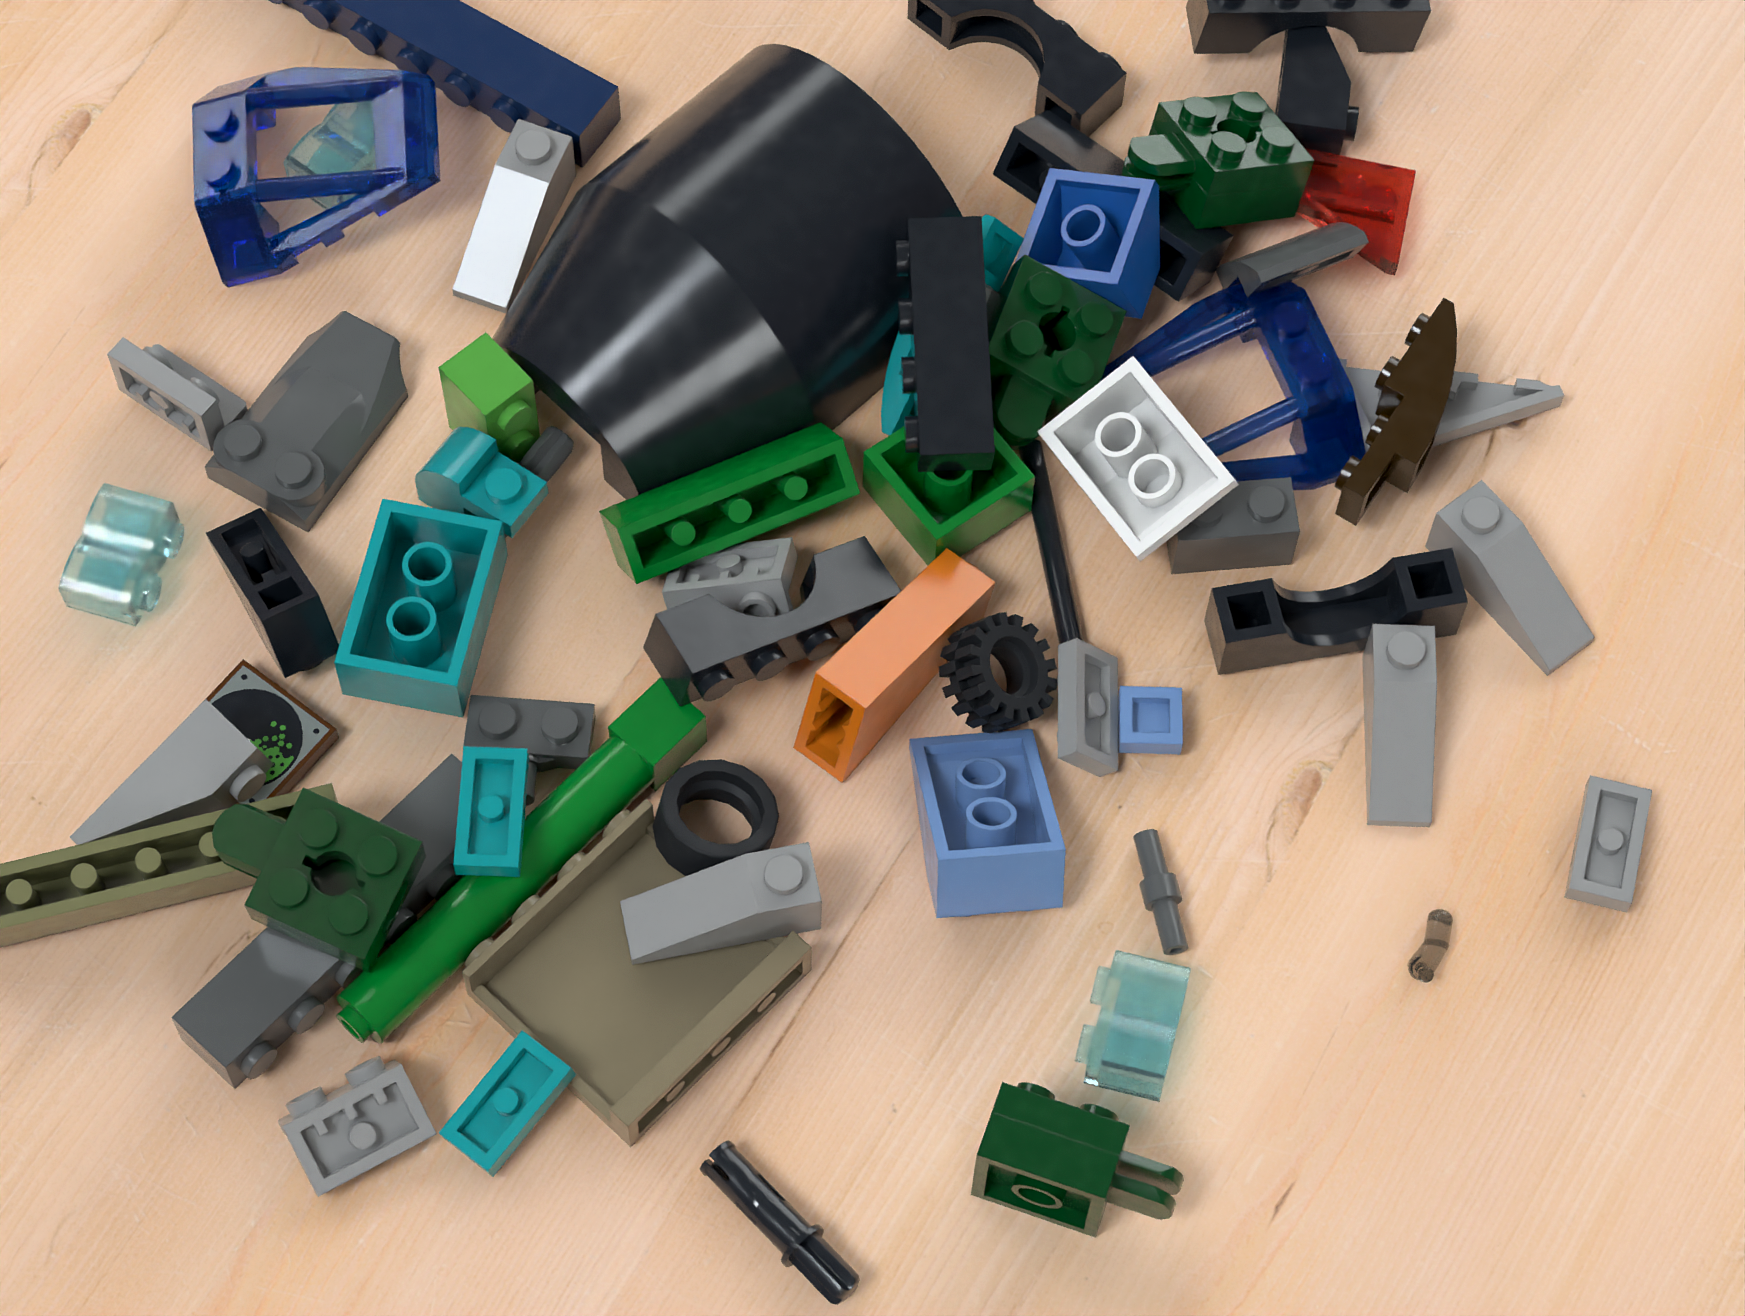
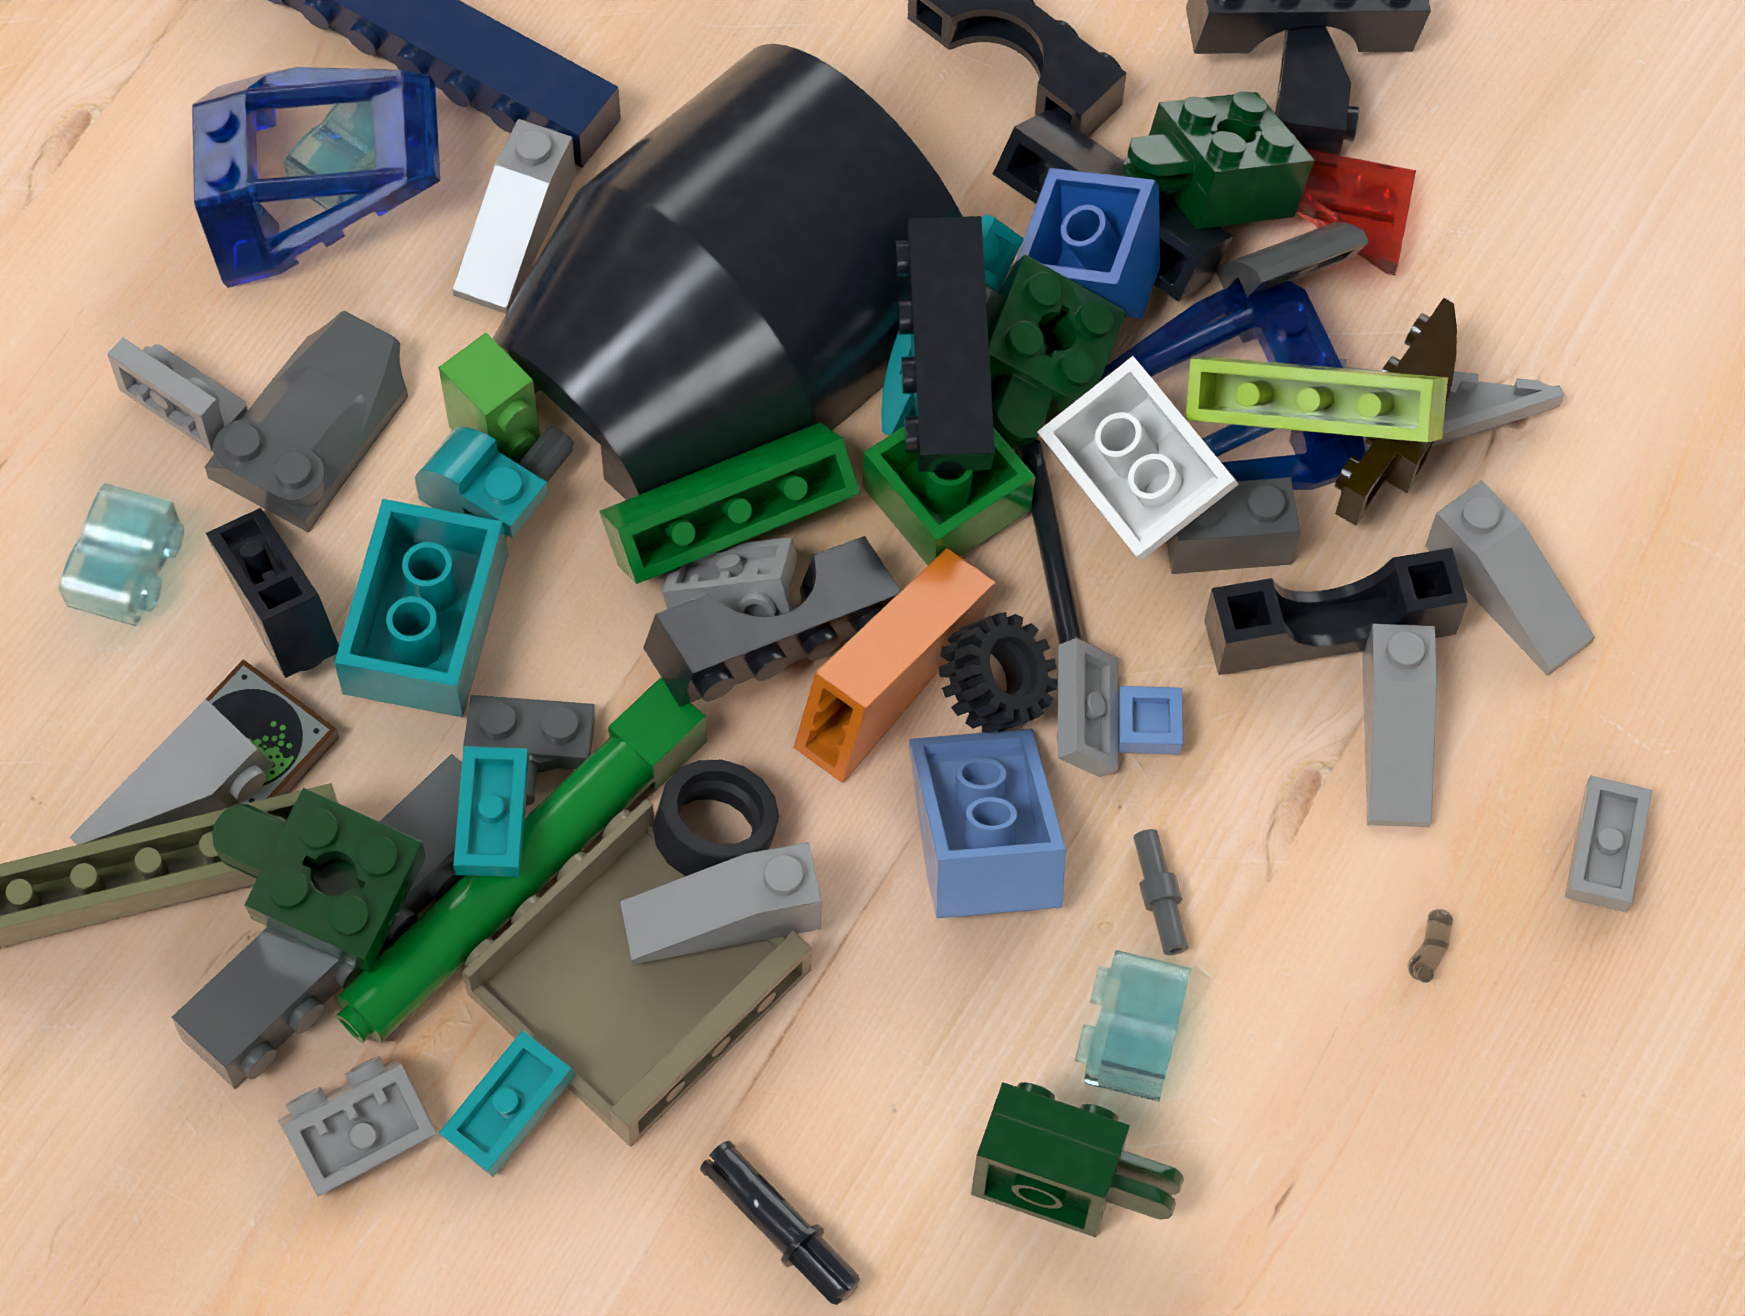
none -> lime brick [1185,357,1448,442]

